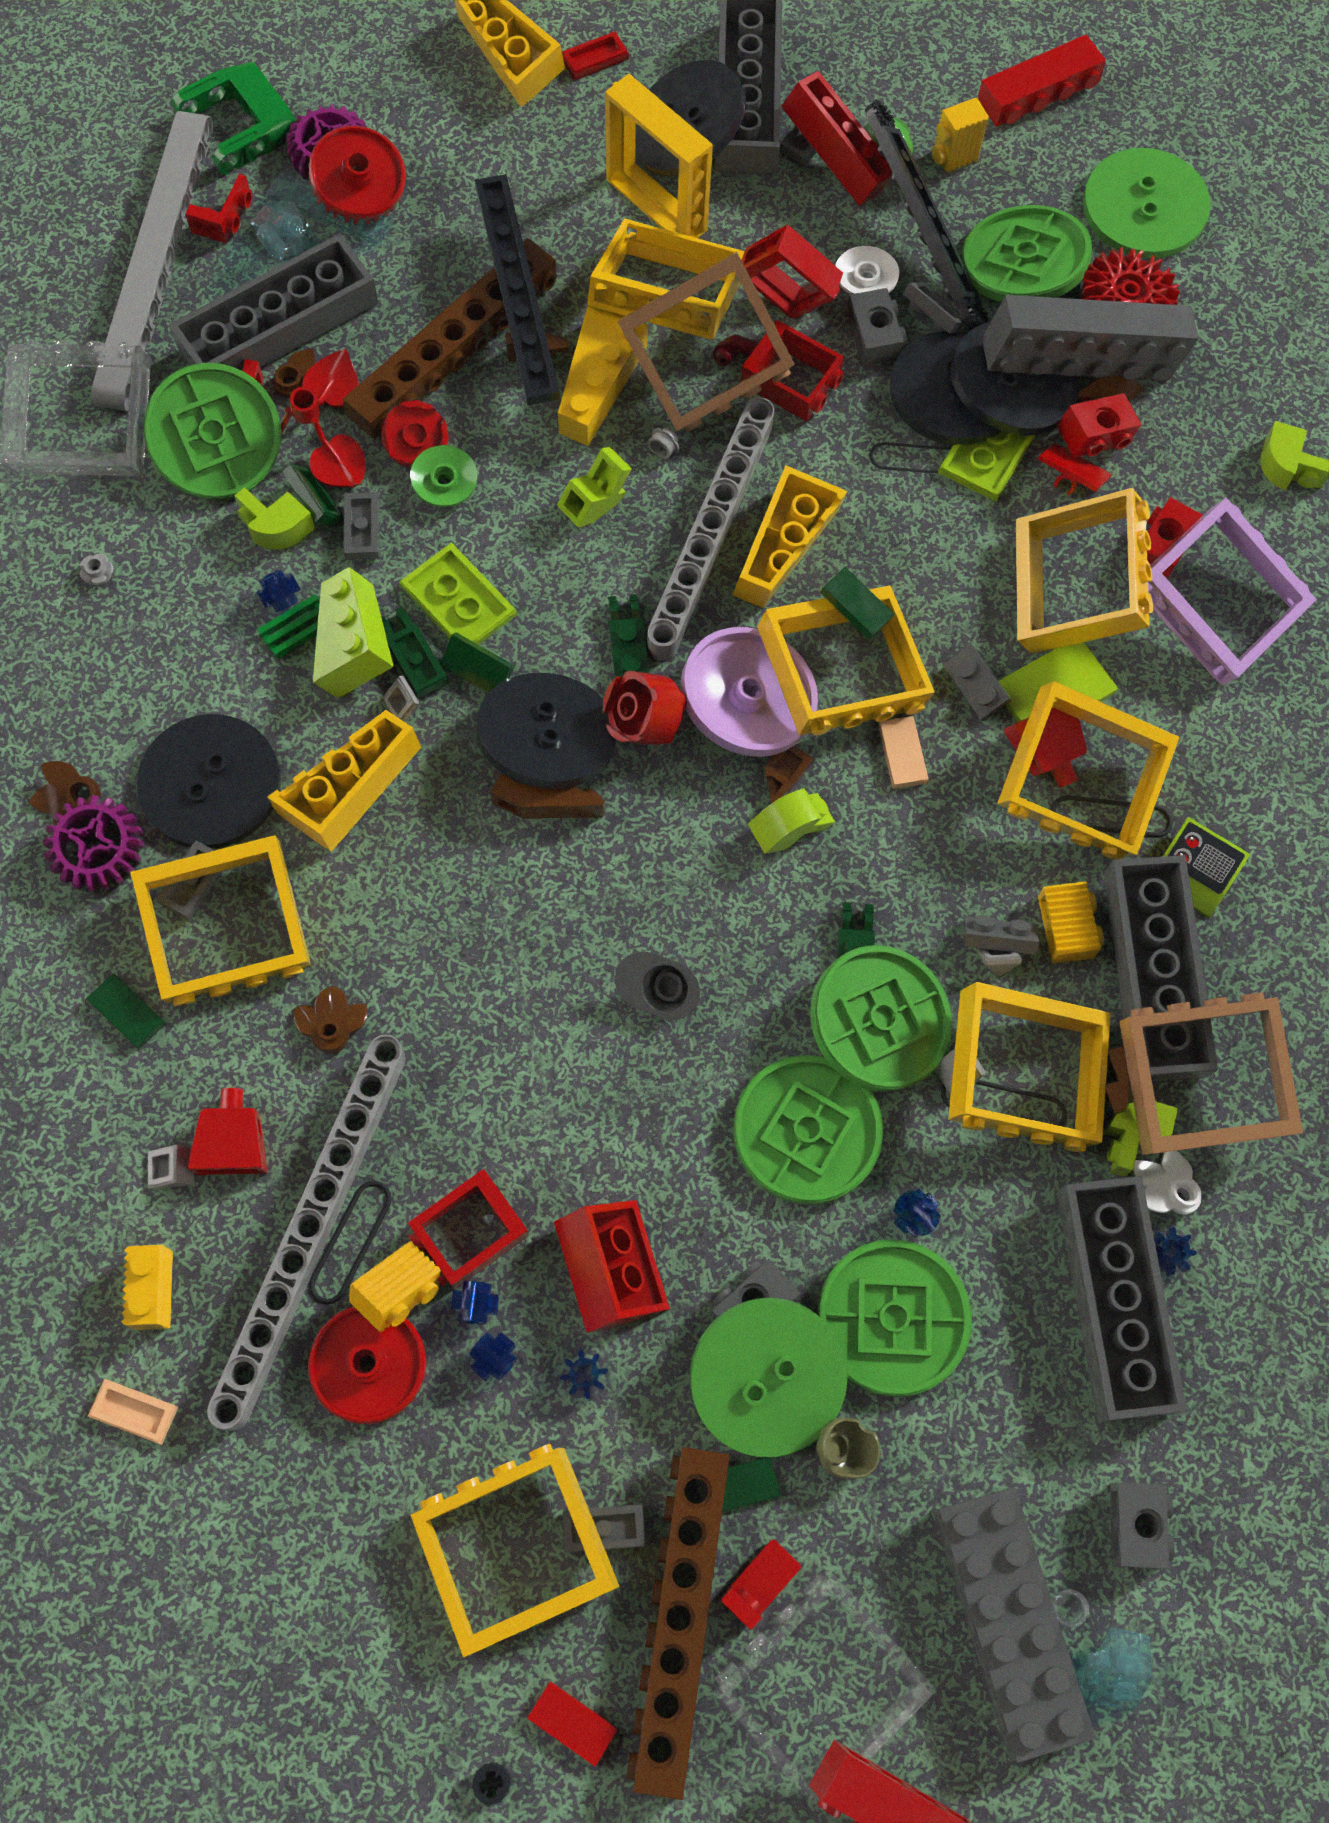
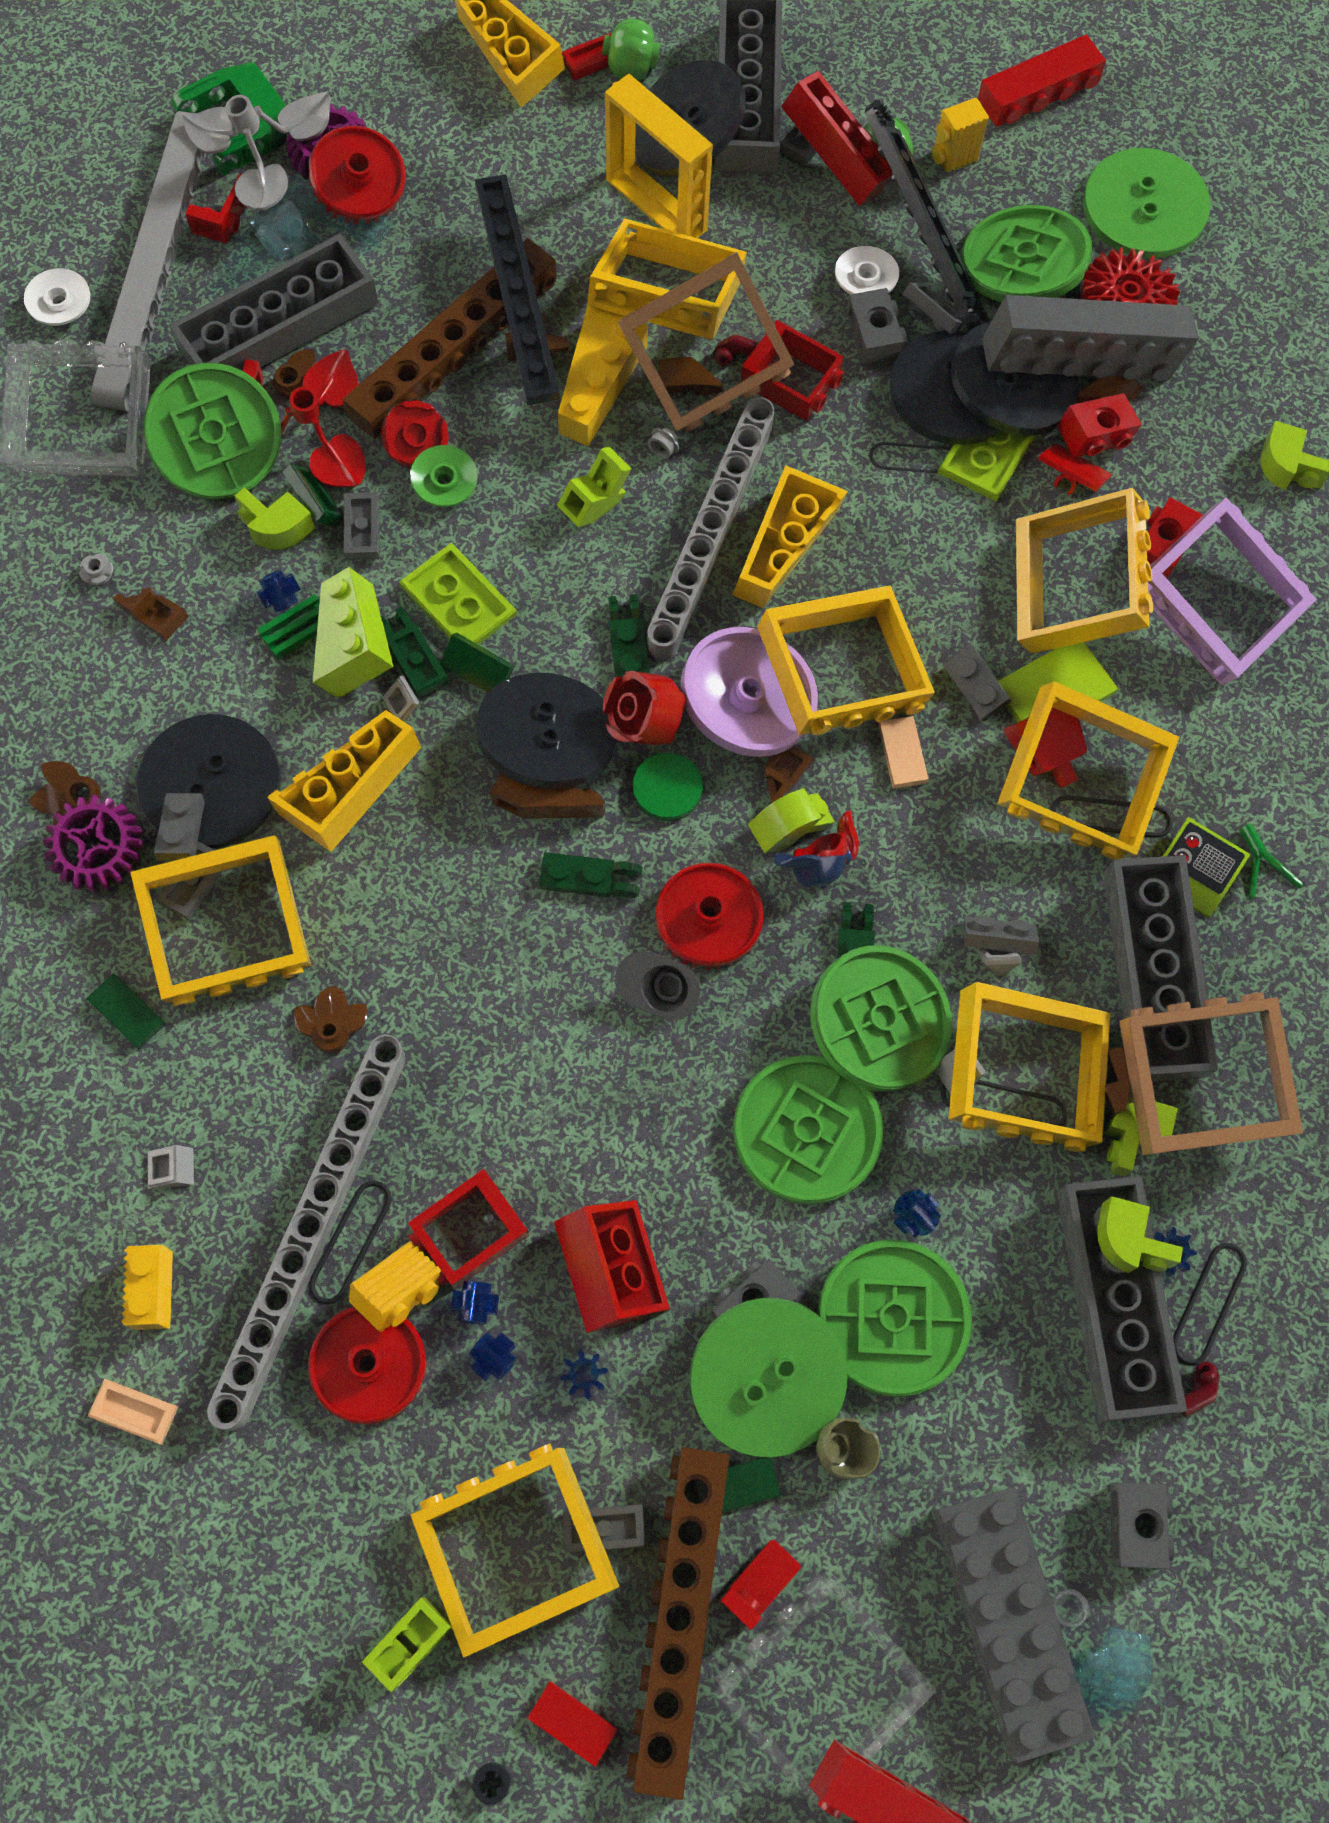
red torso [188,1088,268,1175] -> none
red window [741,224,843,319] -> none
dark green tile [820,567,895,641] -> none
yellow brick [1038,882,1104,964] -> none
white plate [1133,1151,1201,1214] -> none
none -> white dish [24,268,90,326]
none -> reddish brown slope [112,587,189,641]
none -> dark grey plate [154,793,205,861]
none -> light grey plant [183,92,331,211]
none -> lime brick [362,1597,452,1692]
none -> dark green hinge [539,852,643,898]
none -> bright green plant [602,19,660,81]
none -> green tile [633,753,703,821]
none -> red wheel [655,863,764,970]
none -> reddish brown slope [659,357,724,395]
none -> hair [774,810,859,889]
none -> lime brick [1097,1196,1183,1273]
none -> black piece [1173,1243,1247,1365]
none -> dark red arm [1181,1361,1220,1418]
none -> green plant [1240,824,1303,899]

